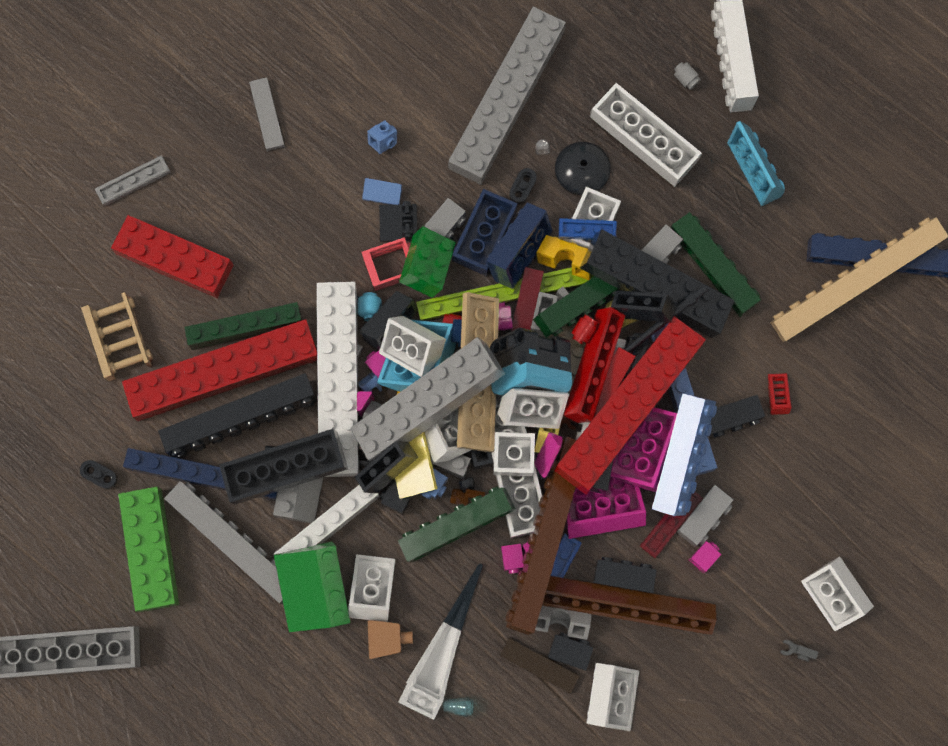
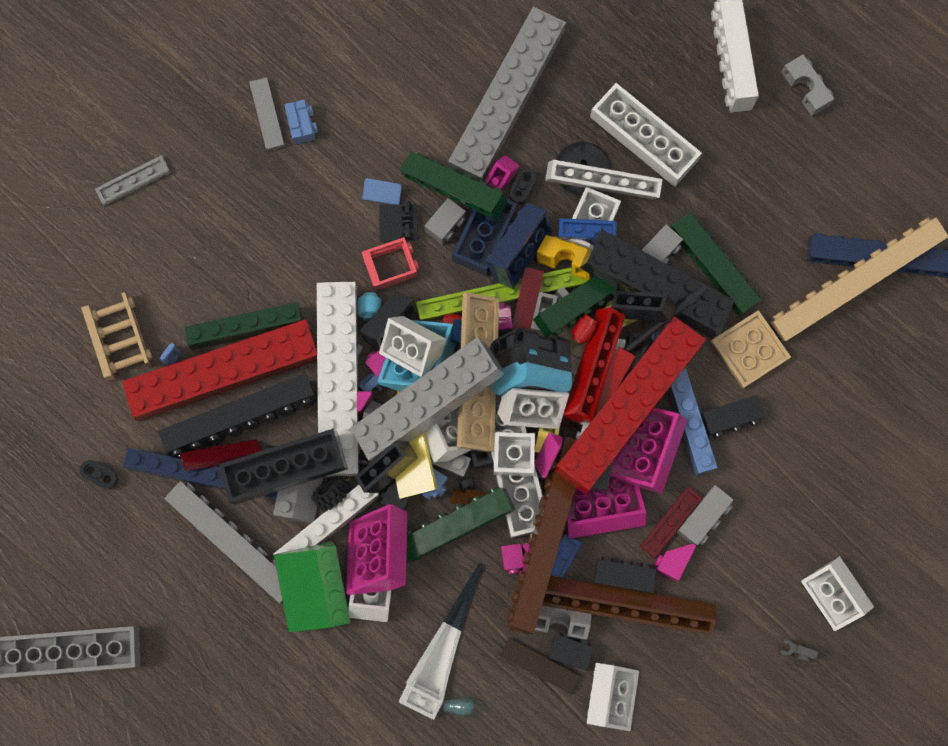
red brick [111,215,234,298] -> none
bright green brick [118,487,179,612] -> none
medium blue brick [368,120,397,154] -> none
medium nougat torso [368,620,413,659] -> none
green brick [399,226,456,298] -> none
clear hinge [535,139,550,155] -> none
brick [652,394,717,516] -> none
light grey brick [674,62,701,90] -> none
dark pink brick [689,541,721,573] -> none
medium azure slope [727,121,785,206] -> none
red slope [768,373,791,415] -> none
none -> medium blue slope [159,343,182,366]
none -> dark red tile [180,439,262,471]
none -> medium blue brick [284,99,318,145]
none -> black tyre [311,476,349,511]
none -> dark pink slope [346,504,407,595]
none -> dark green brick [400,152,508,220]
none -> dark pink slope [485,155,520,191]
none -> white brick [545,160,662,200]
none -> dark pink slope [654,544,696,582]
none -> tan plate [710,310,791,389]
none -> light grey arch [781,54,834,116]

